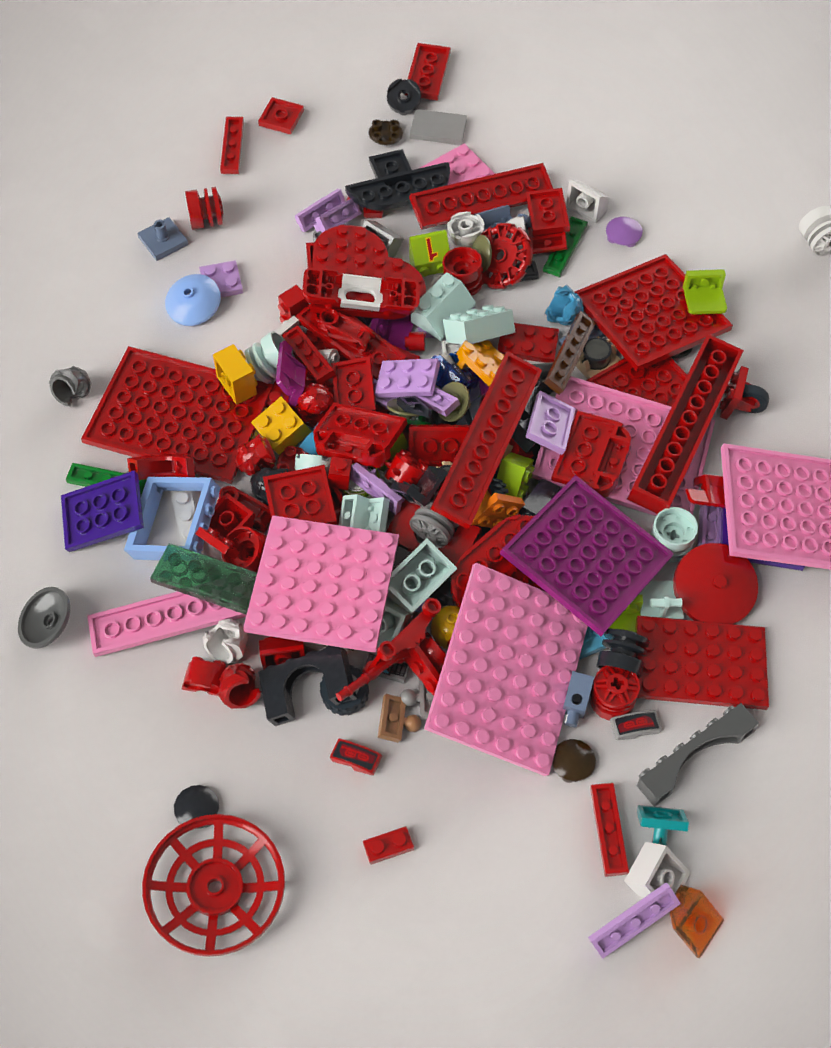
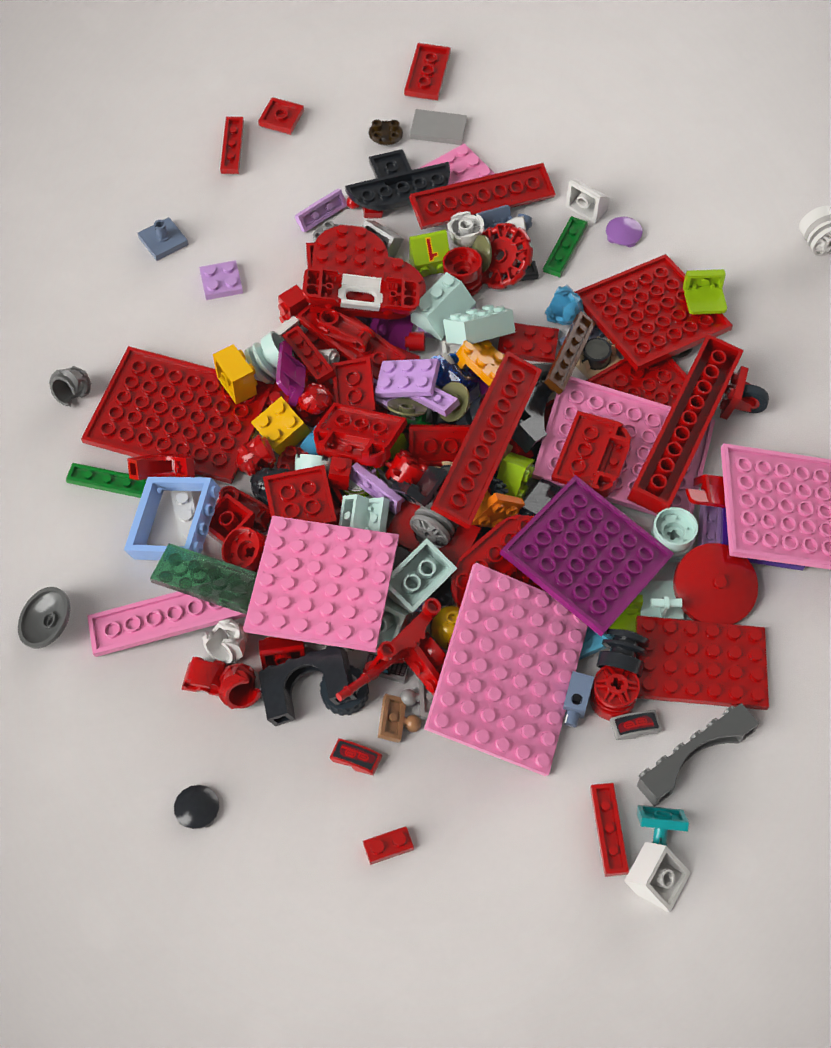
dark purple plate [61,471,144,552] -> none
red dish [142,814,285,957] -> none
light blue dish [165,274,221,326] -> none
red wheel [185,186,224,230] -> none
red plate [195,527,240,559] -> none
lavender plate [313,198,362,233] -> none
black plate [387,79,421,115] -> none
black tile [397,396,431,417] -> none
red plate [526,188,570,236] -> none
lavender plate [526,391,575,455] -> none
red slope [528,227,567,254] -> none
dark brown dish [552,739,596,783] -> none
lavender plate [588,882,681,959] -> none
clear orange slope [670,885,724,958] -> none

